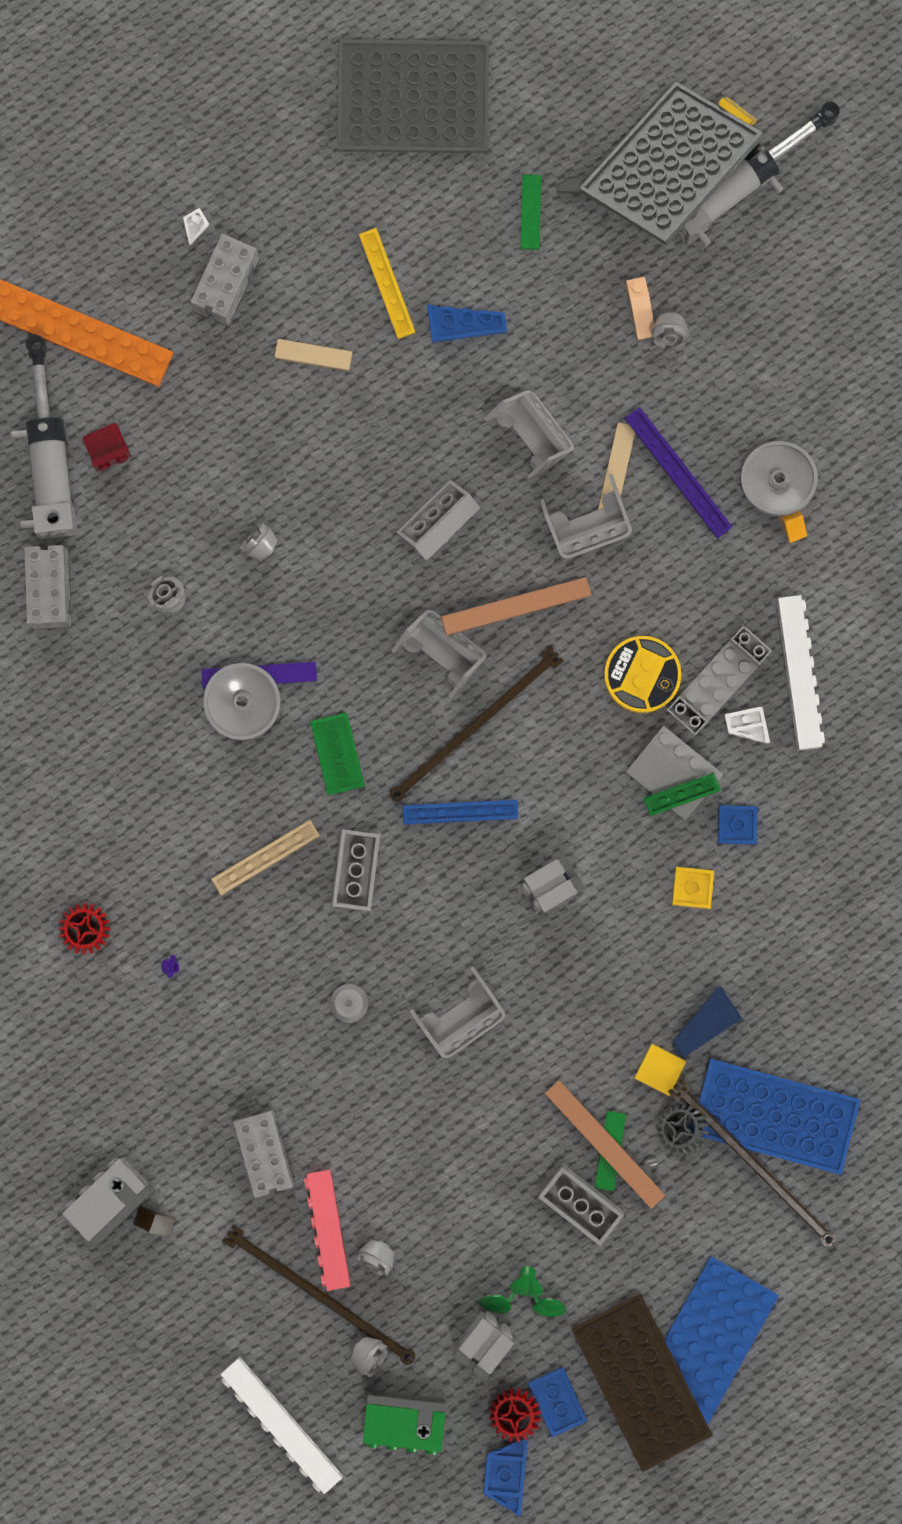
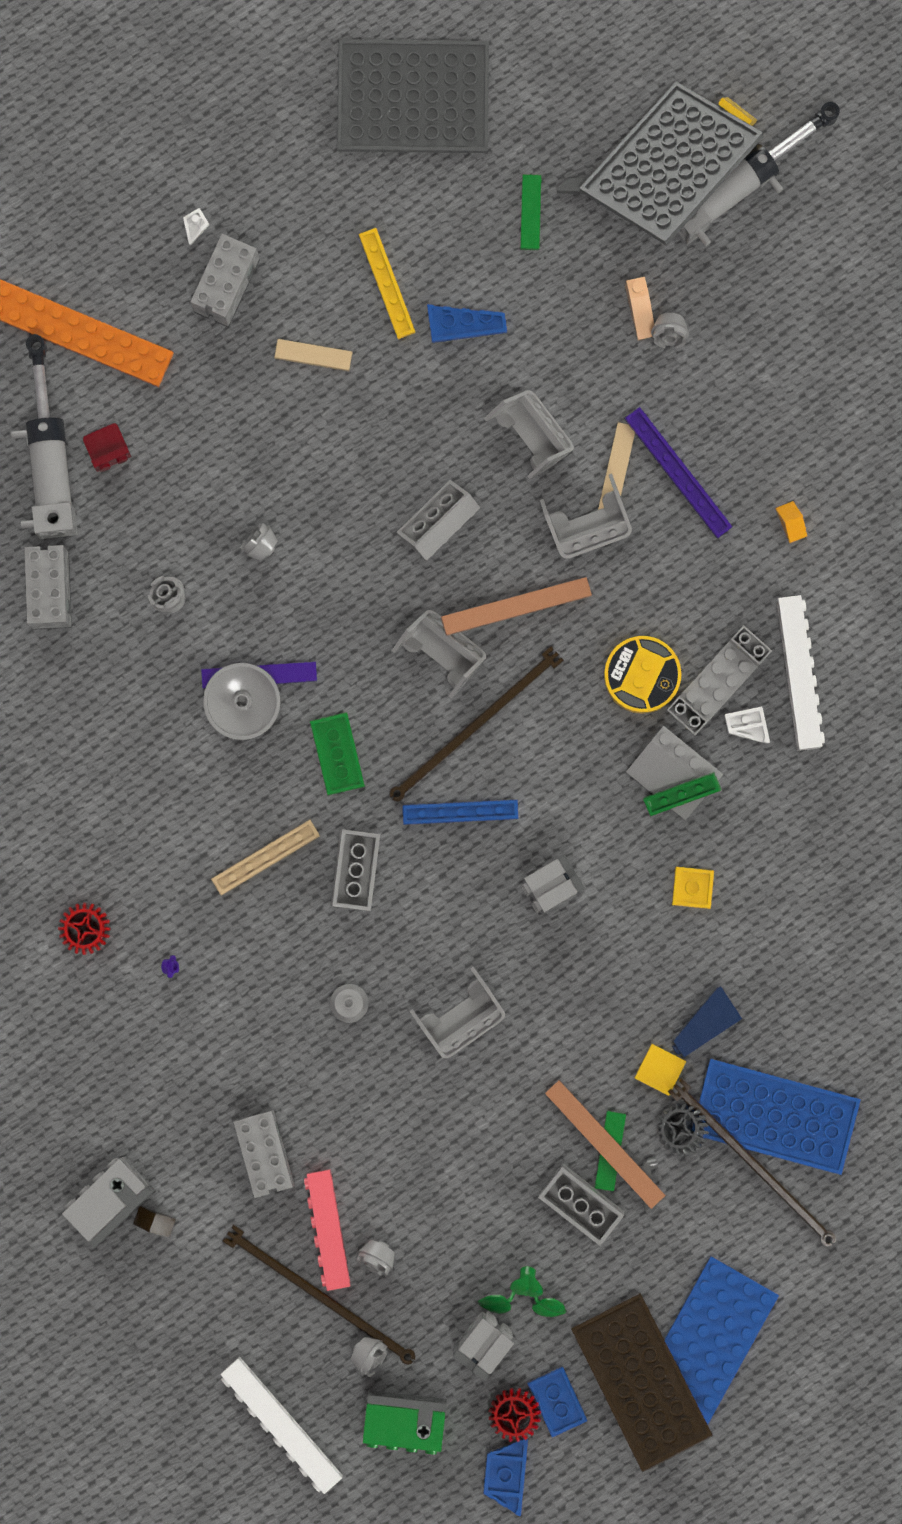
blue tile [718,805,758,845] -> none
light grey dish [741,441,818,516] -> none

